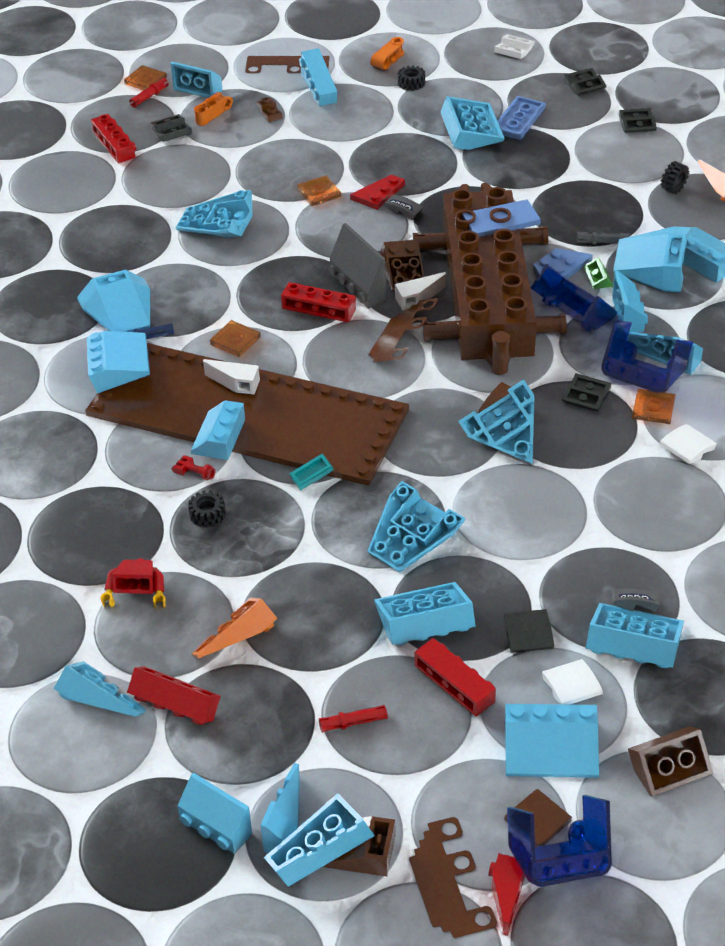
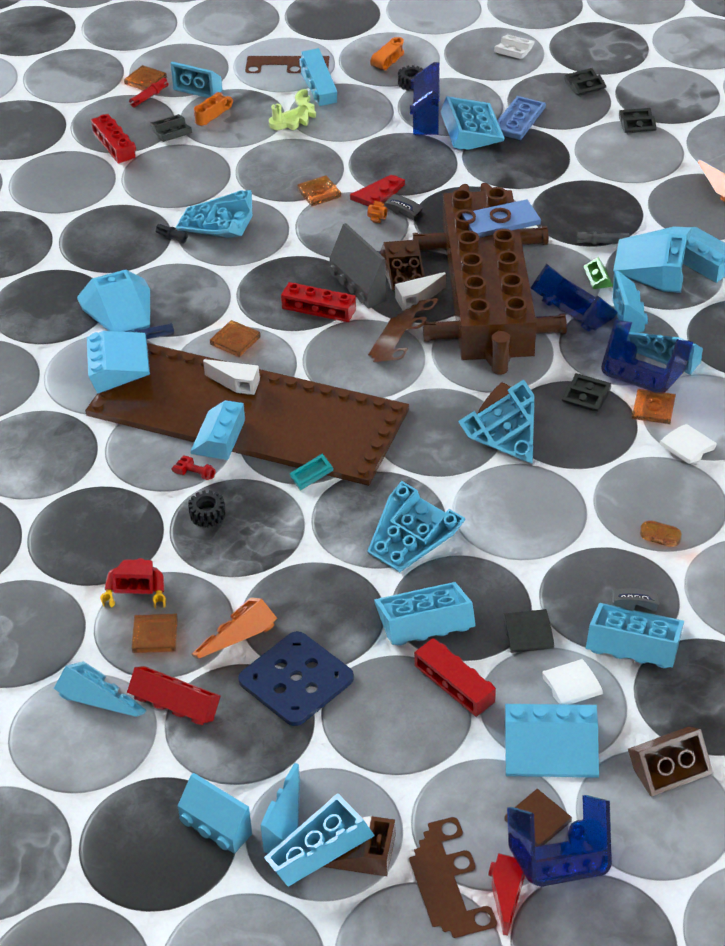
reddish brown slope [256,97,283,122] -> none
red pin [319,705,388,733] -> none
medium blue wing [533,248,593,292] -> none
black tyre [661,161,690,194] -> none
none -> clear orange tile [132,614,178,653]
none -> black axle [155,224,188,244]
none -> dark blue piece [238,631,354,726]
none -> yellowish green animal [269,89,316,130]
none -> orange gear [367,201,388,223]
none -> clear blue windscreen [410,62,440,135]
none -> clear orange plate [640,521,682,547]

